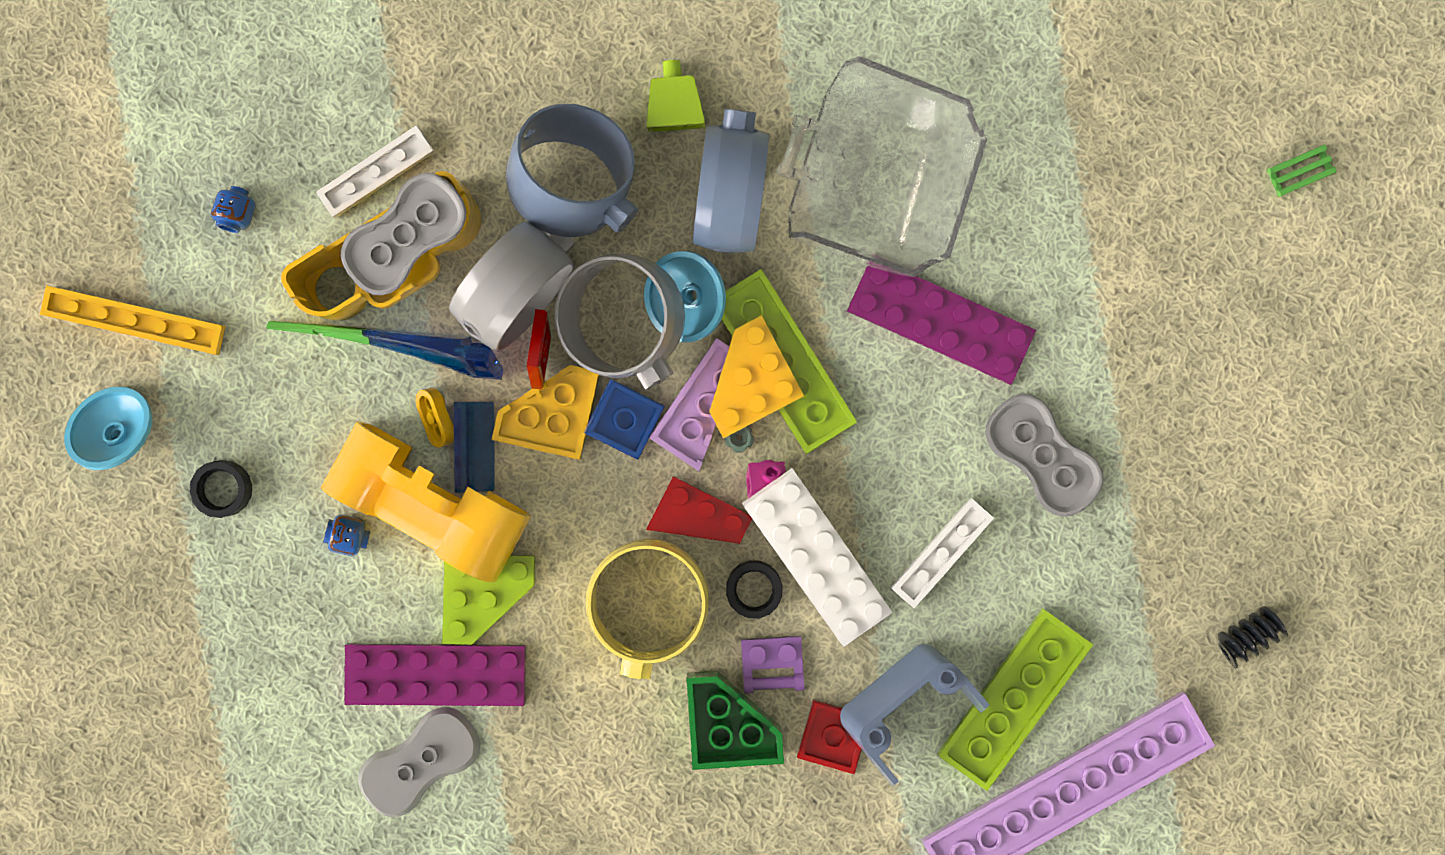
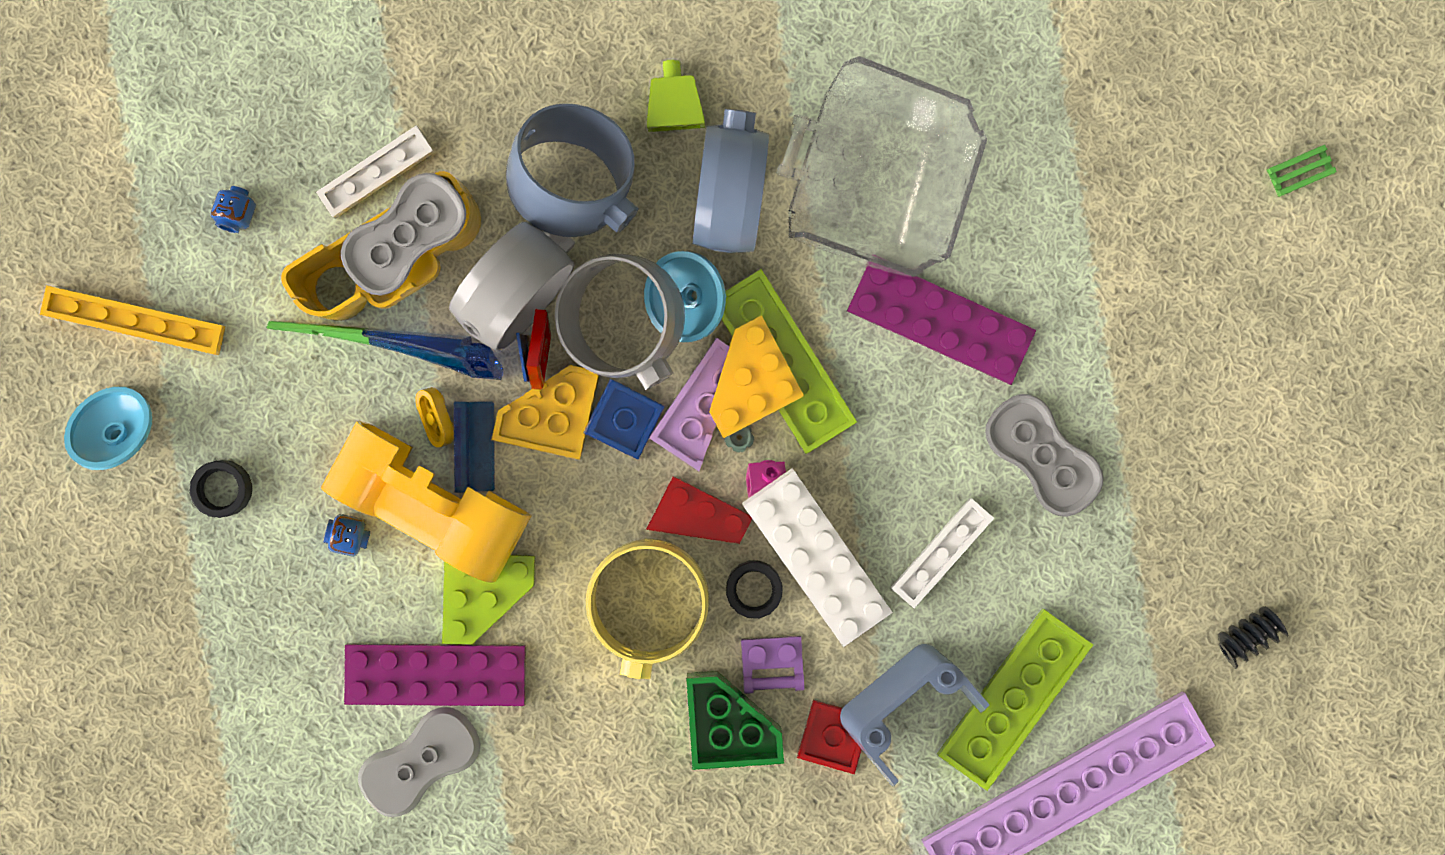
none -> blue window [516,332,530,383]

